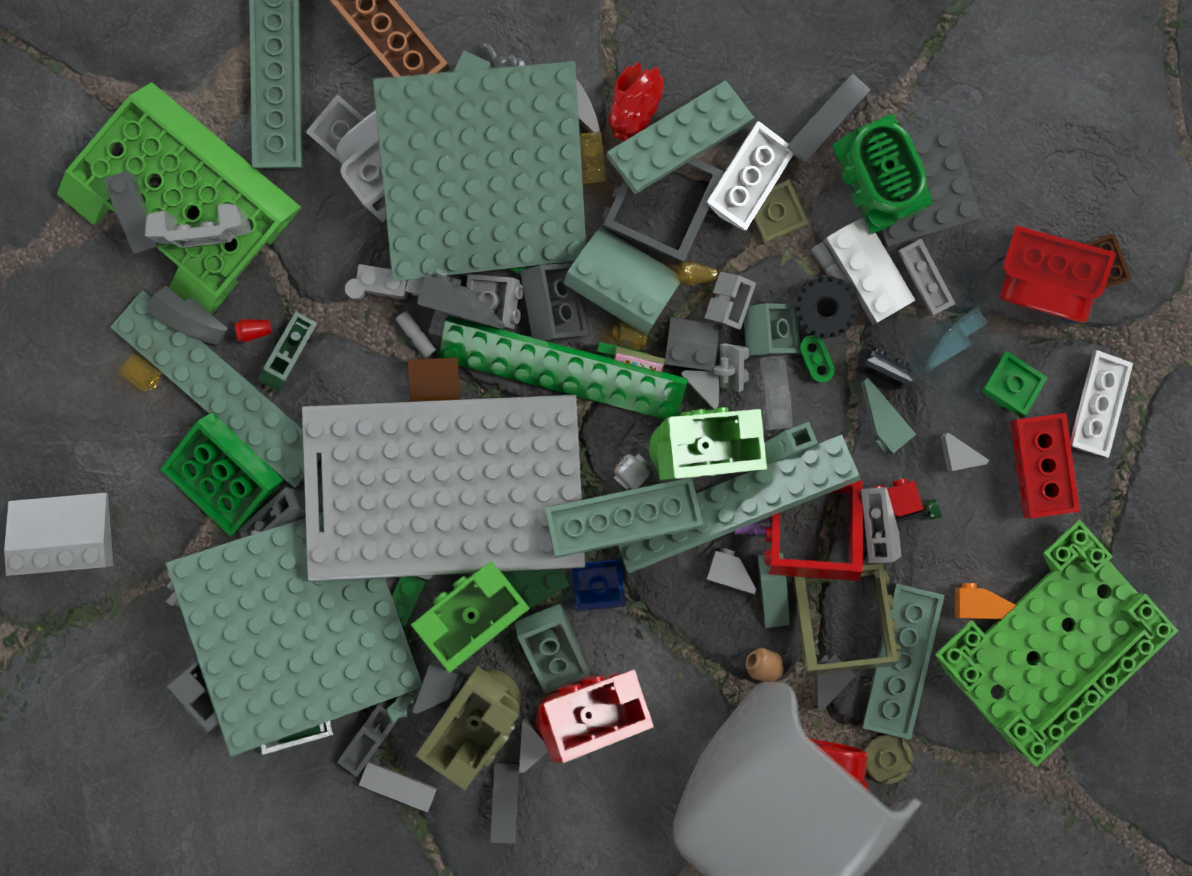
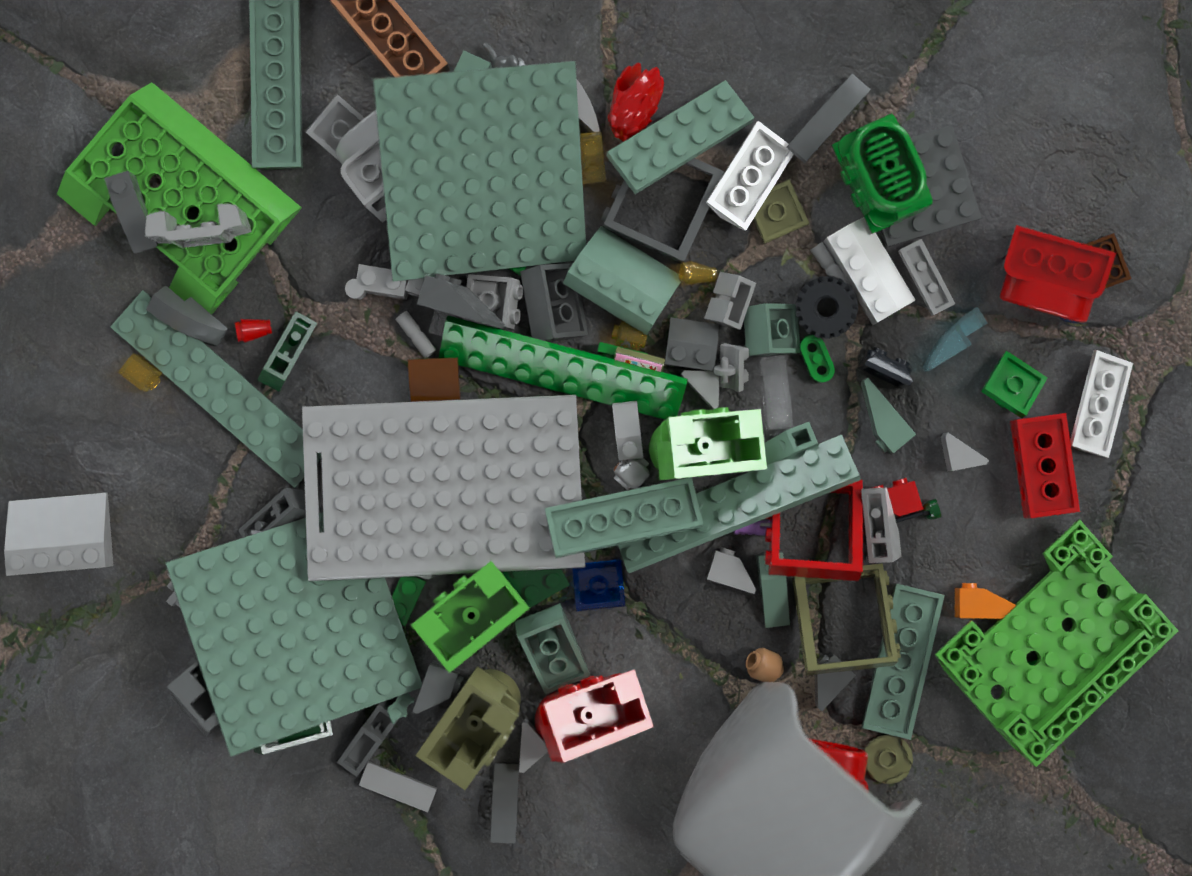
green slope [160,412,283,537] -> none
none -> light grey slope [612,401,643,461]

